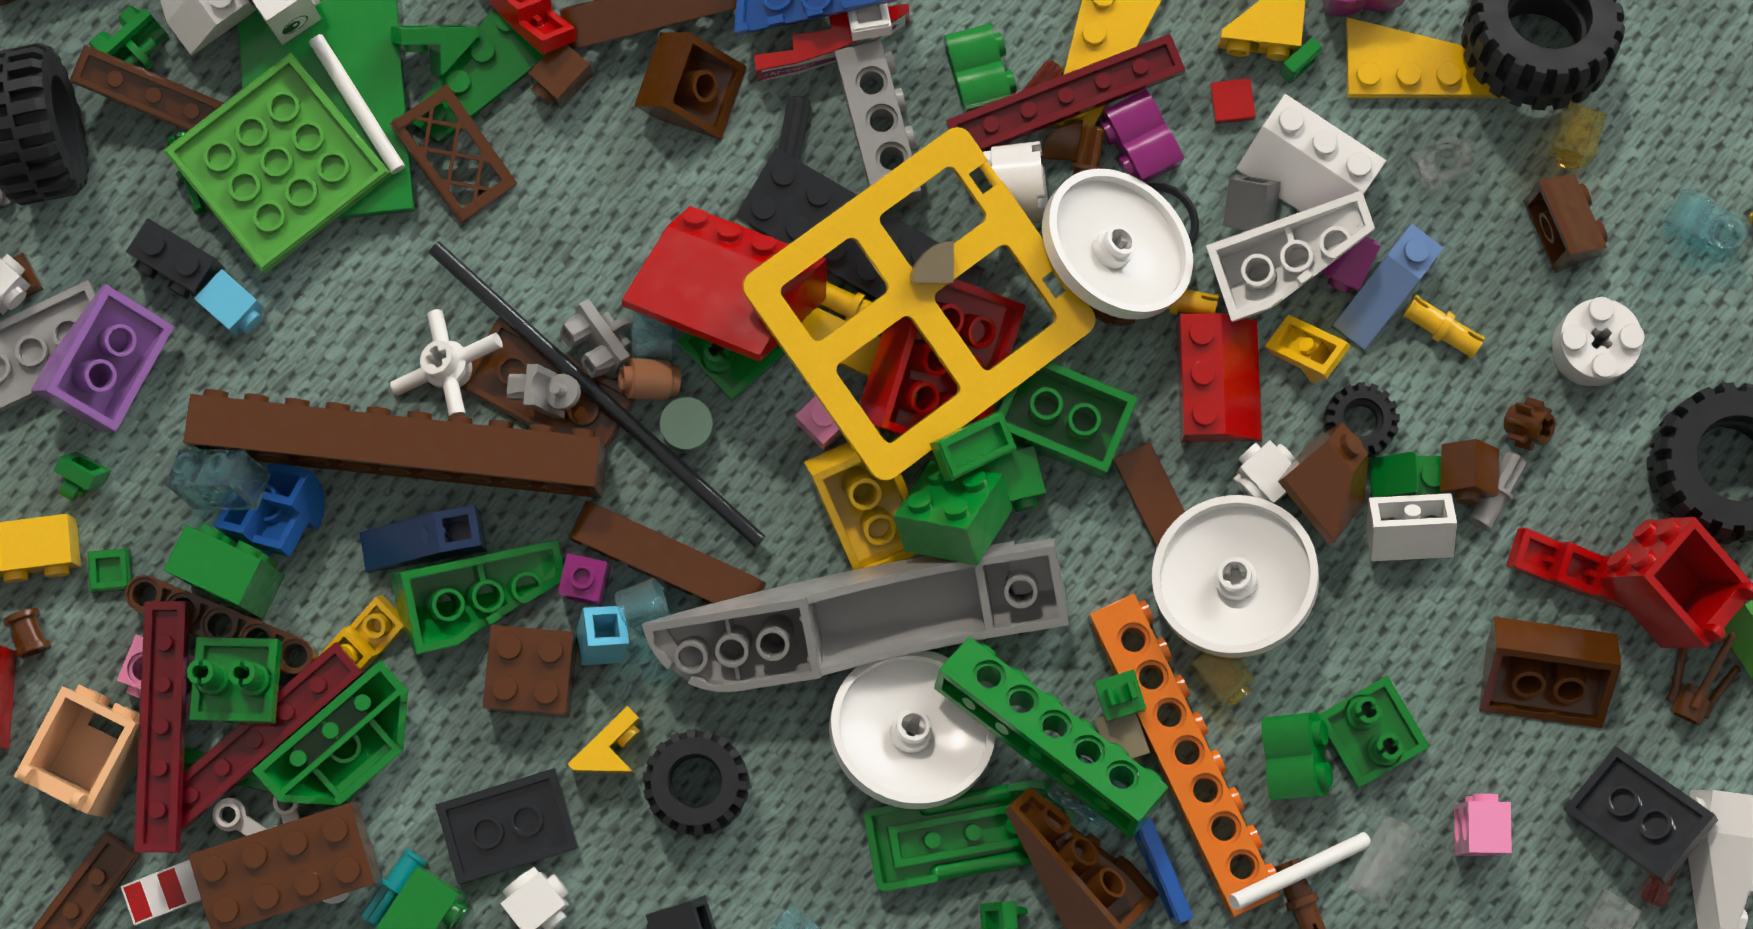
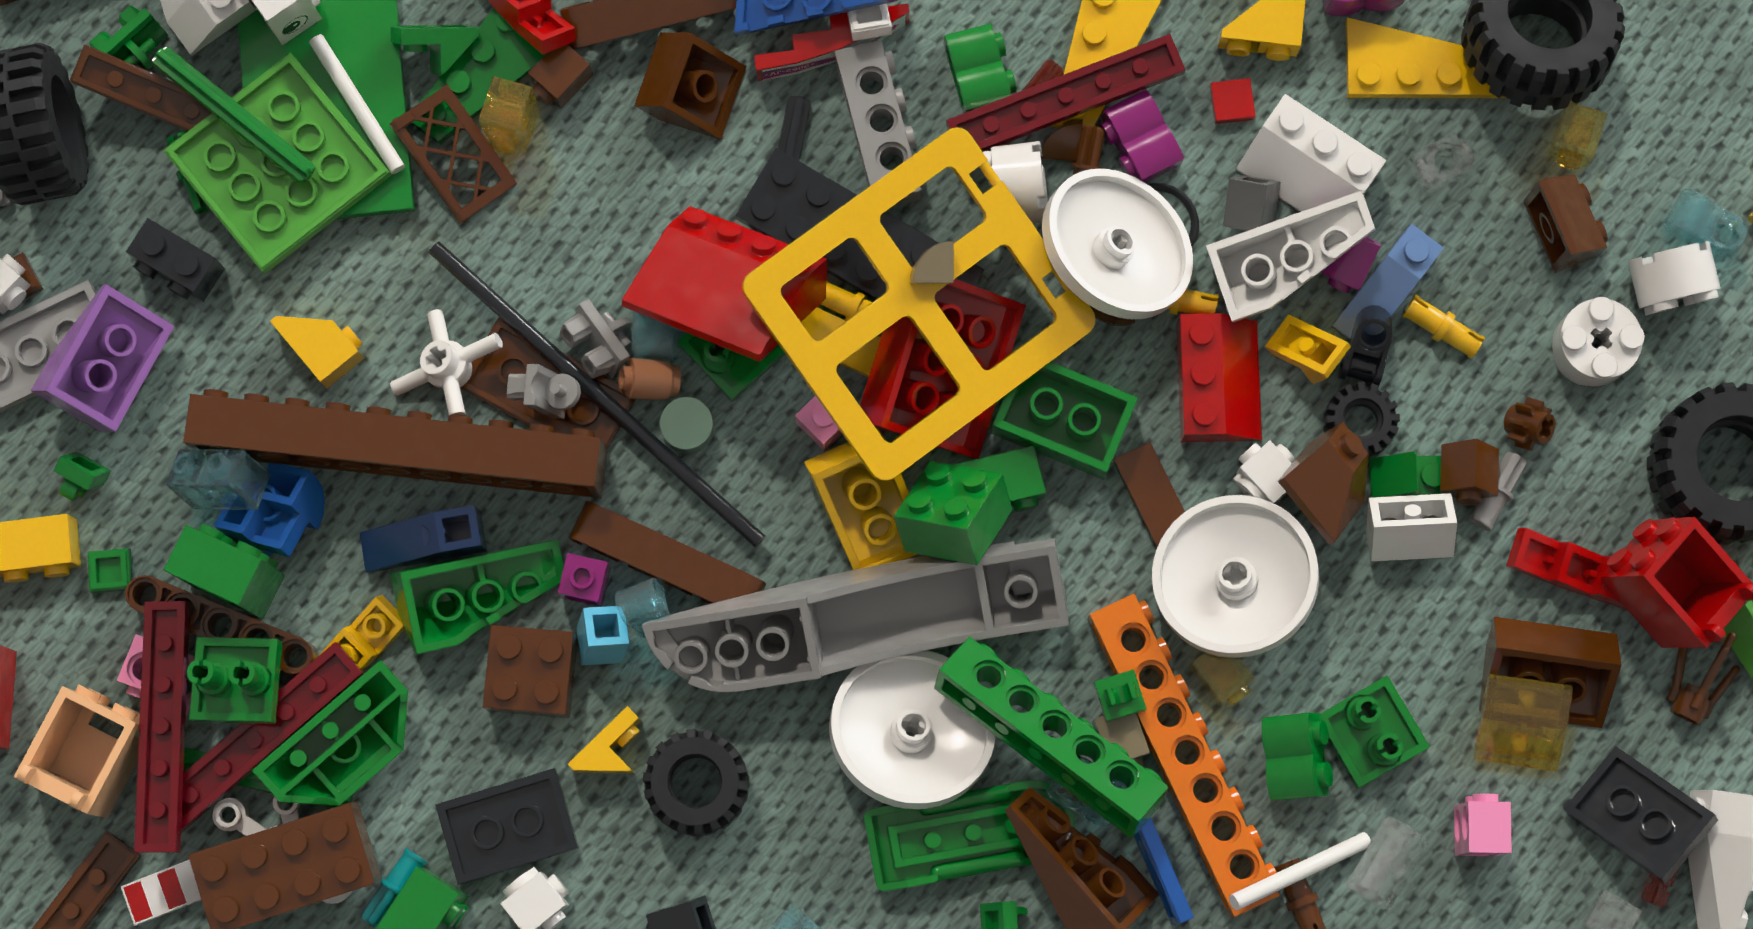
reddish brown bush [3,608,52,659] -> none
medium azure brick [194,269,264,337] -> none
green tile [929,411,1017,482] -> none
green tile [1279,37,1322,84] -> none
none -> green axle [152,47,315,183]
none -> yellow slope [270,316,364,389]
none -> clear yellow brick [478,76,541,155]
none -> black piece [1338,305,1392,388]
none -> clear yellow slope [1474,674,1573,772]
none -> white brick [1628,241,1721,316]

